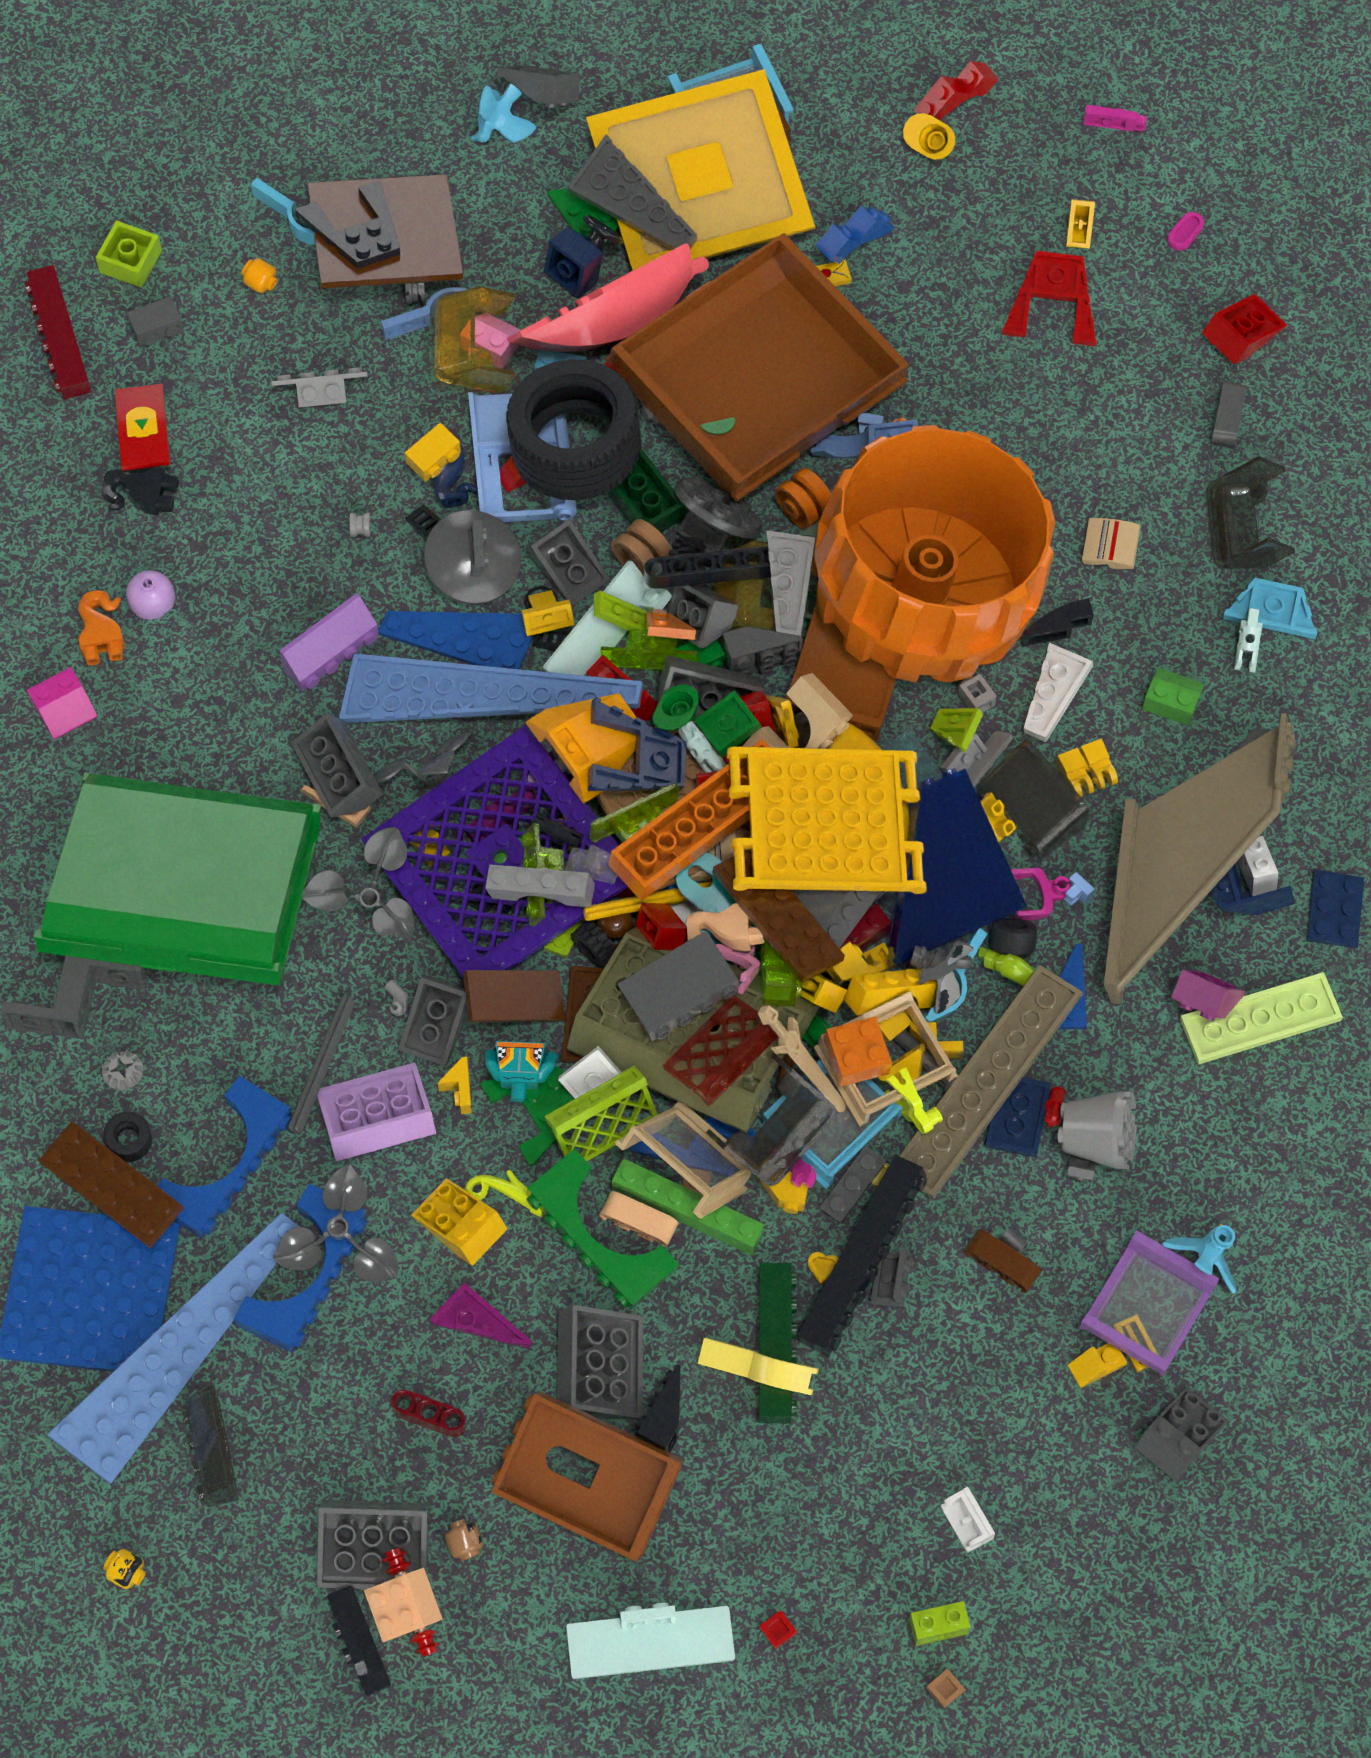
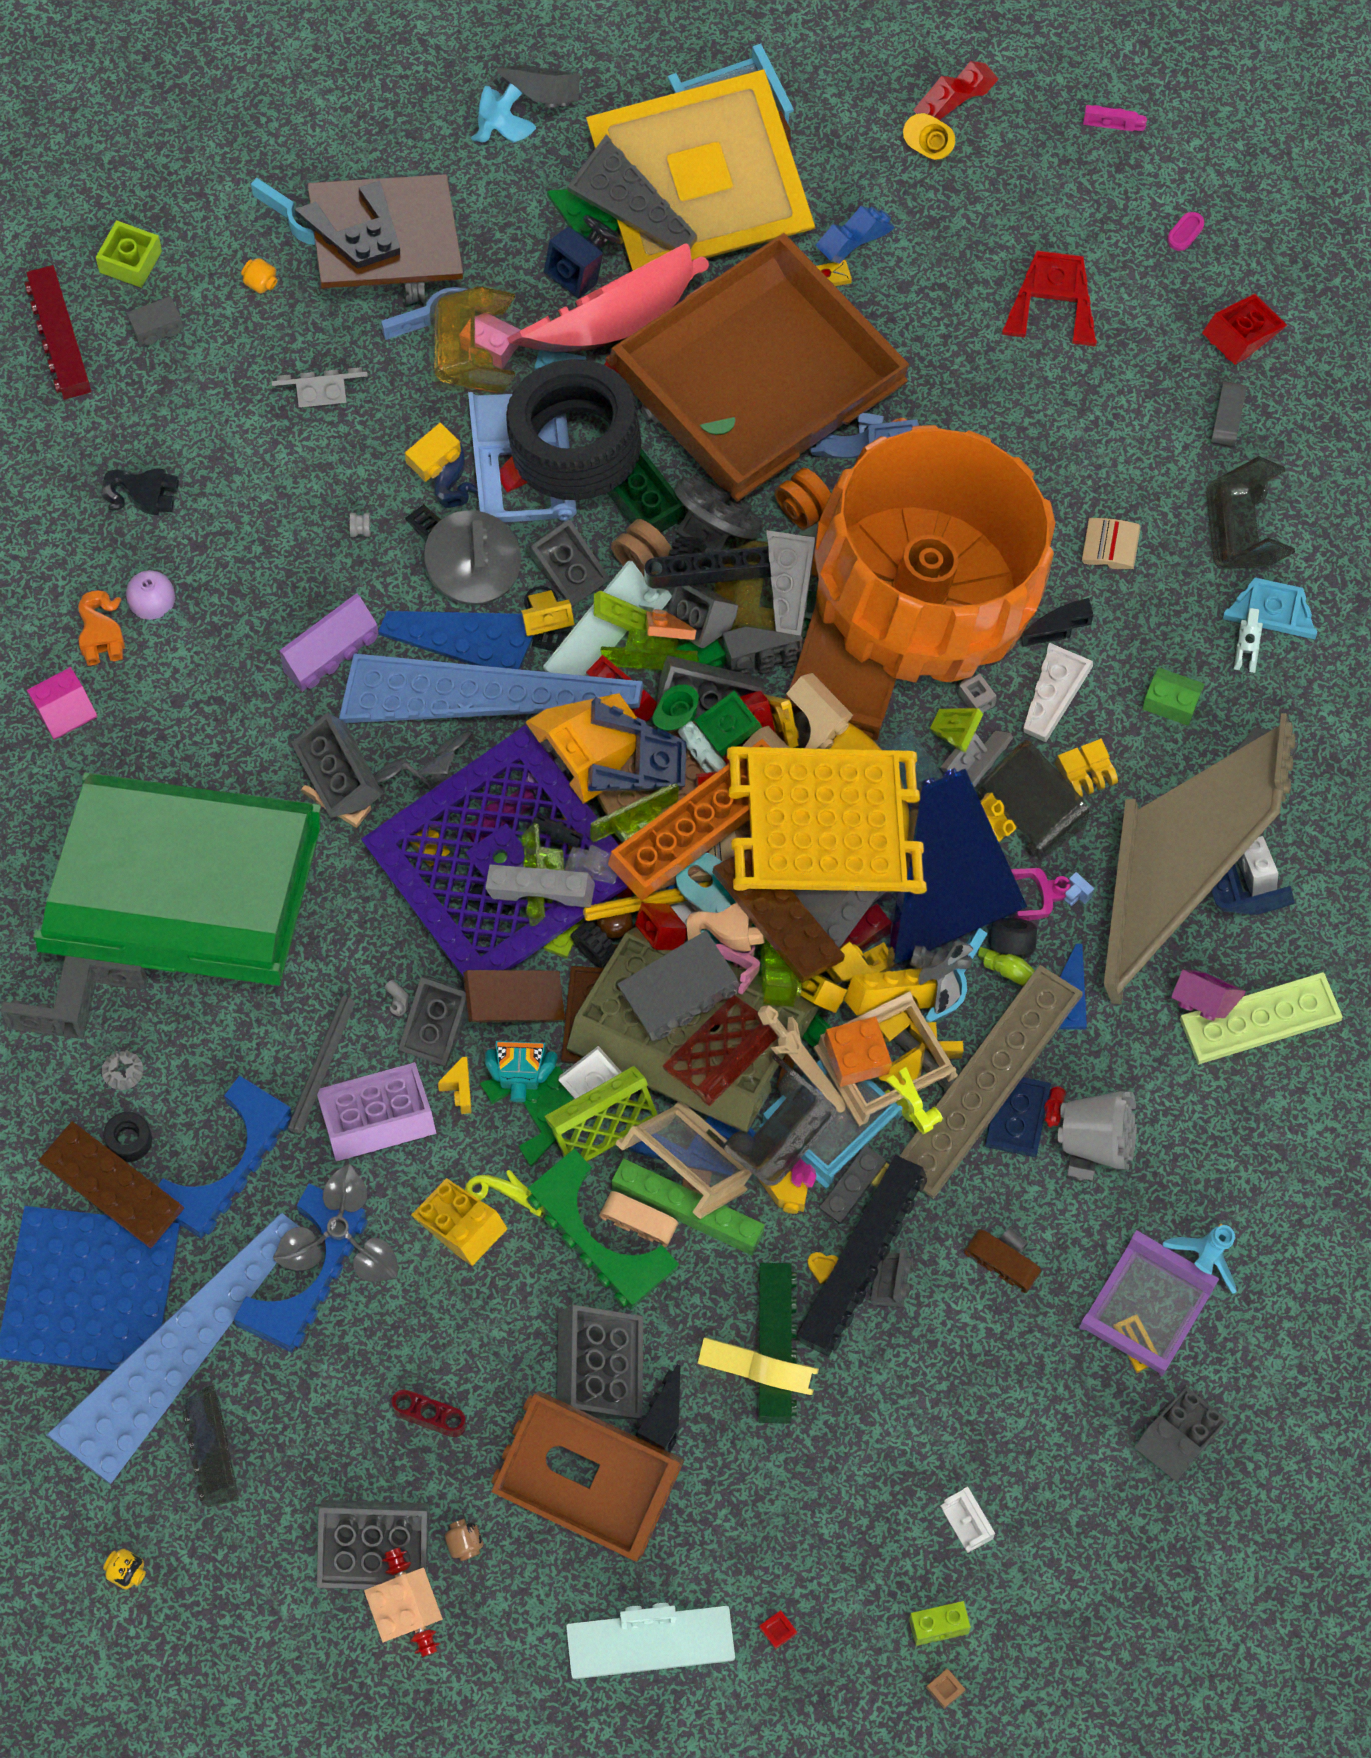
red slope [115,384,170,471] -> none
dark grey plant [303,827,414,942] -> none
black bracket [327,1586,391,1696] -> none
magenta wing [430,1282,533,1349] -> none
yellow slope [1066,199,1095,249] -> none
yellow slope [1068,1343,1127,1388] -> none
dark blue plate [1307,870,1364,948] -> none

